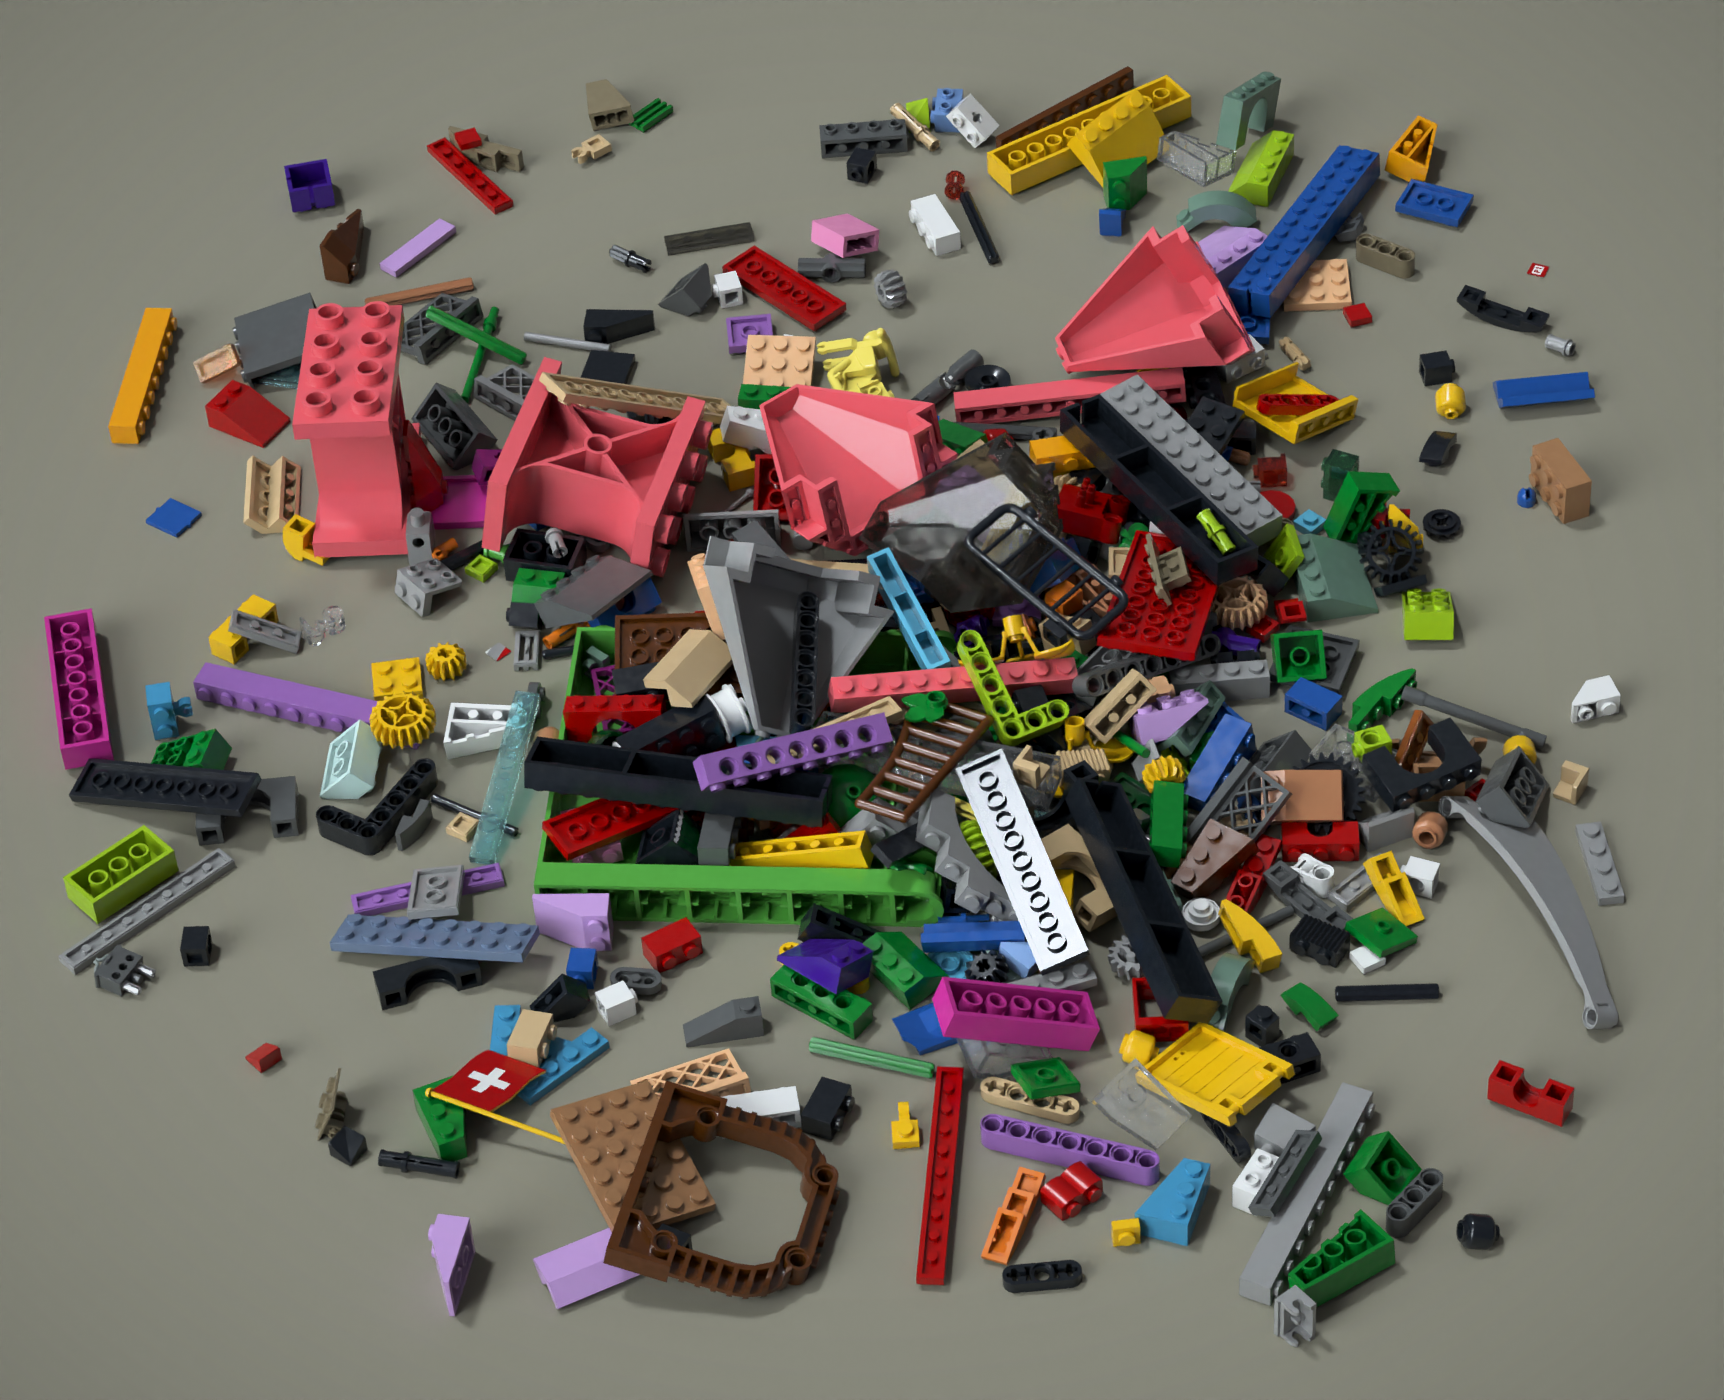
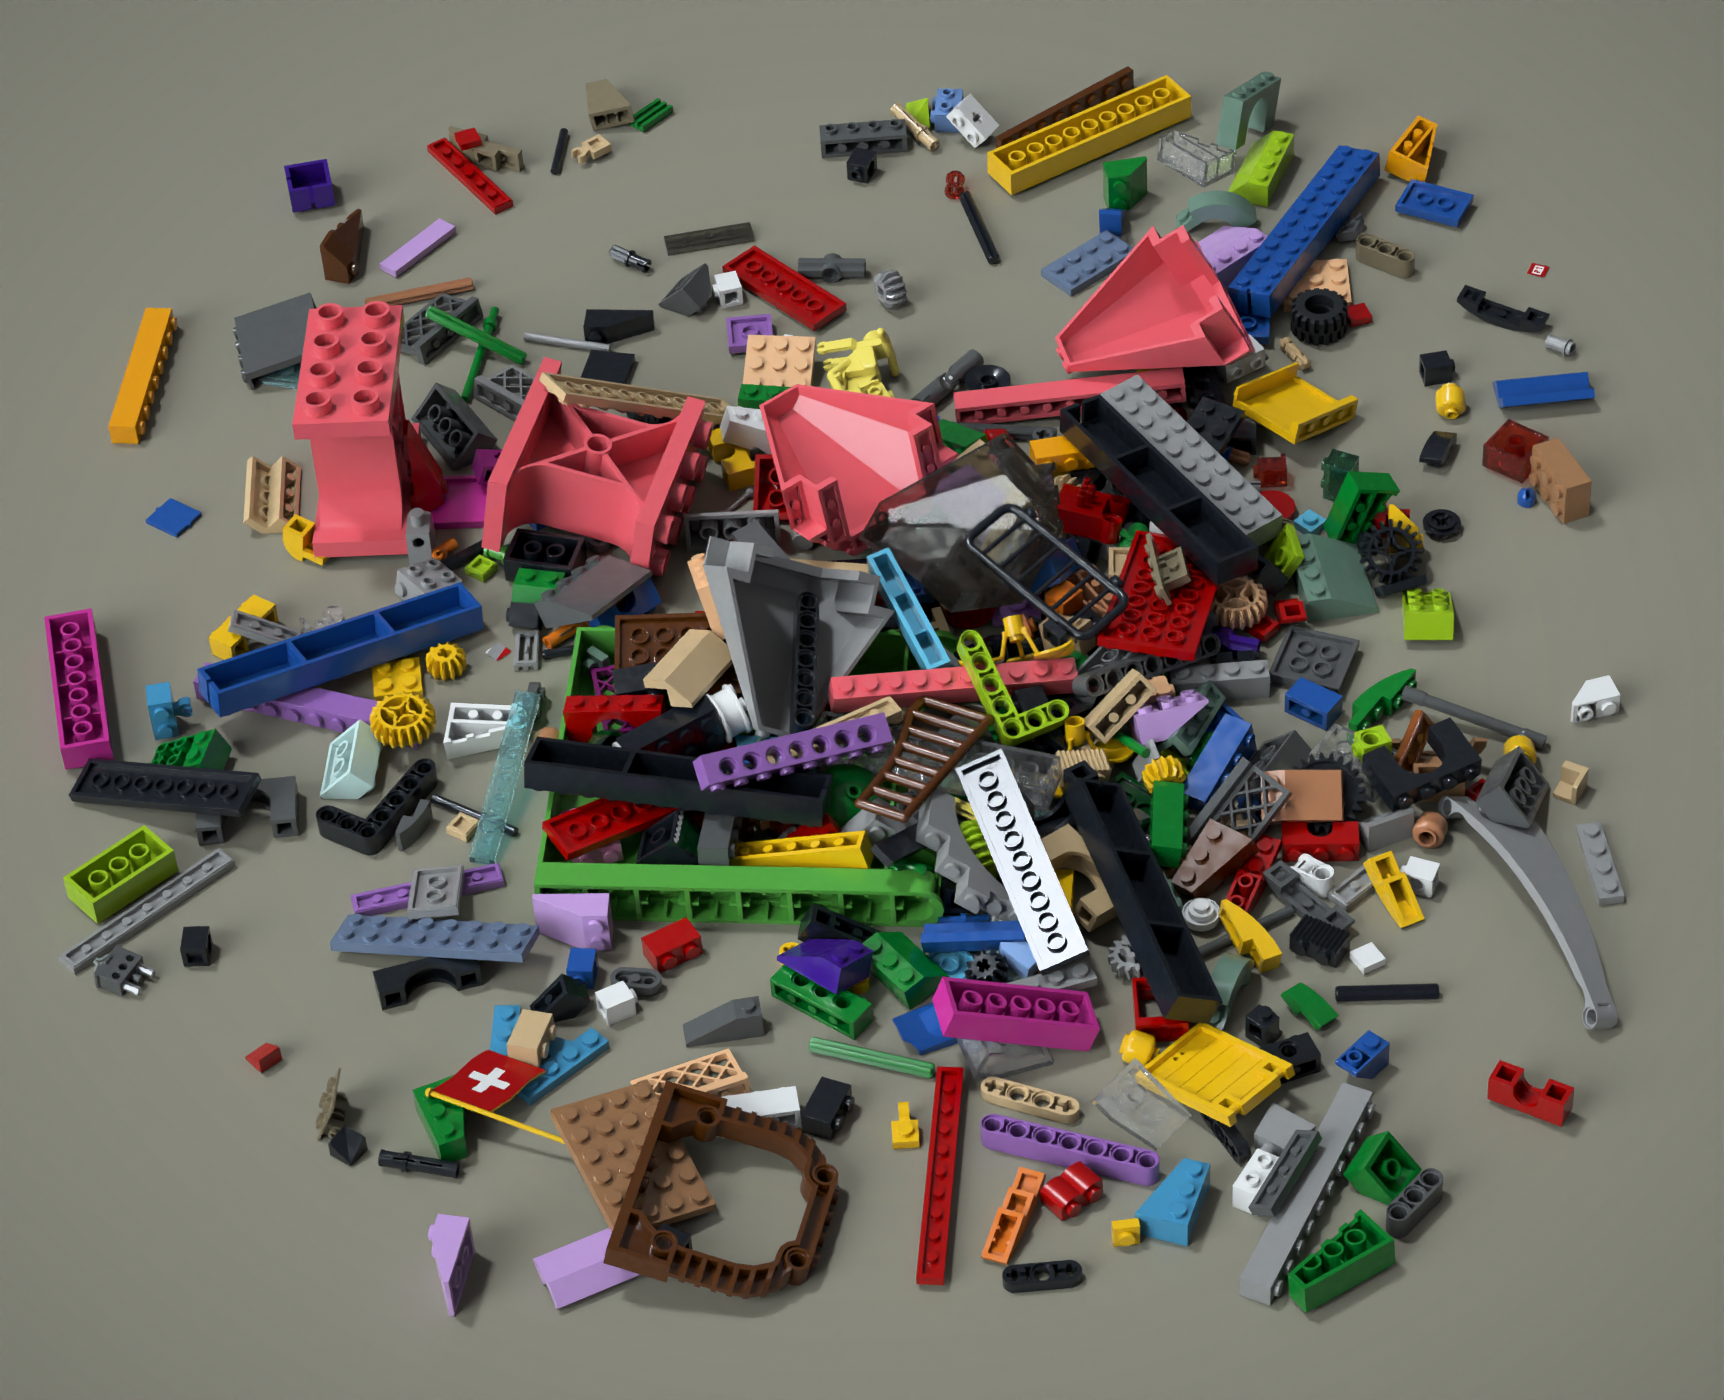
clear orange tile [193,343,242,383] -> none
red slope [205,380,290,448] -> none
light grey pin [545,527,568,558] -> none
bright pink brick [811,213,879,258] -> none
green plate [902,691,948,723] -> none
white brick [909,194,961,256] -> none
dark purple piece [953,613,991,646] -> none
green plate [1010,1057,1081,1100] -> none
tan panel [1013,745,1050,789] -> none
yellow slope [1067,89,1170,187] -> none
lime pin [1197,509,1236,556] -> none
red beam [1256,394,1339,415] -> none
green slope [1270,630,1327,683] -> none
light grey hinge [1274,1285,1316,1347] -> none
green plate [1344,907,1418,958] -> none
black head [1456,1213,1500,1250] -> none
none -> blue piece [197,582,483,718]
none -> black bar [550,128,568,175]
none -> sand blue plate [1041,230,1133,297]
none -> black tyre [1290,288,1348,345]
none -> blue slope [1335,1030,1390,1079]
none -> clear red brick [1482,419,1549,483]

